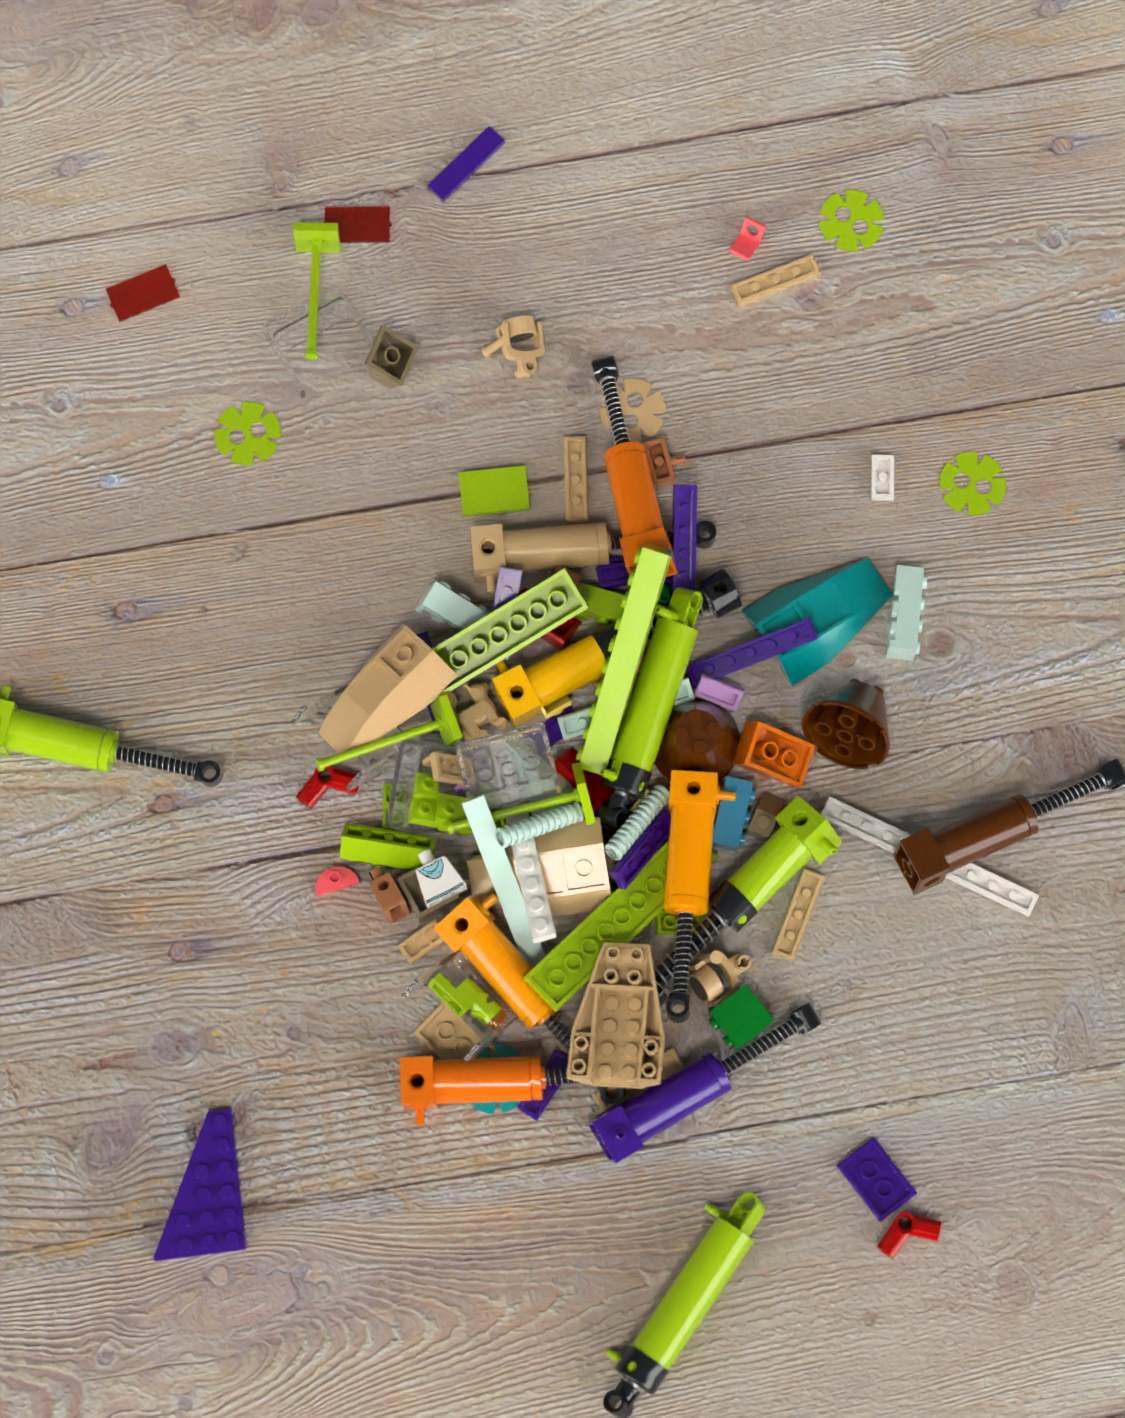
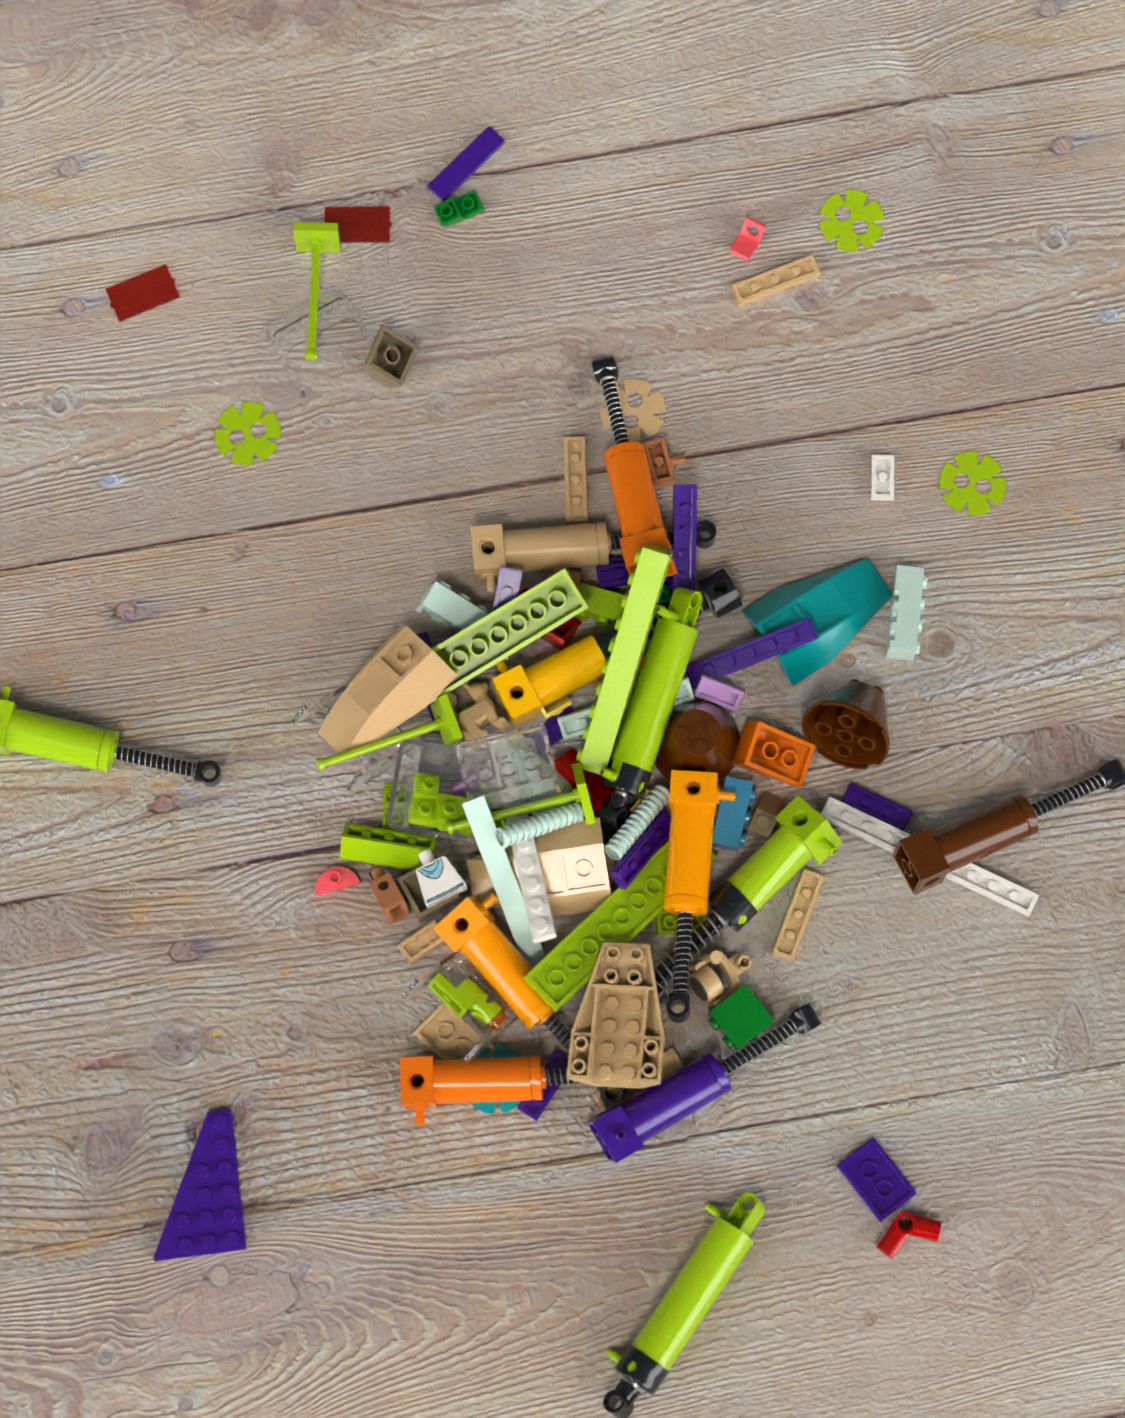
red piece [296,766,361,810] -> none
tan bracket [422,751,476,787] -> none
lime tile [458,465,530,517] -> none
tan piece [481,315,545,379] -> none
none -> green slope [434,190,485,227]
none -> dark purple tile [842,782,913,831]

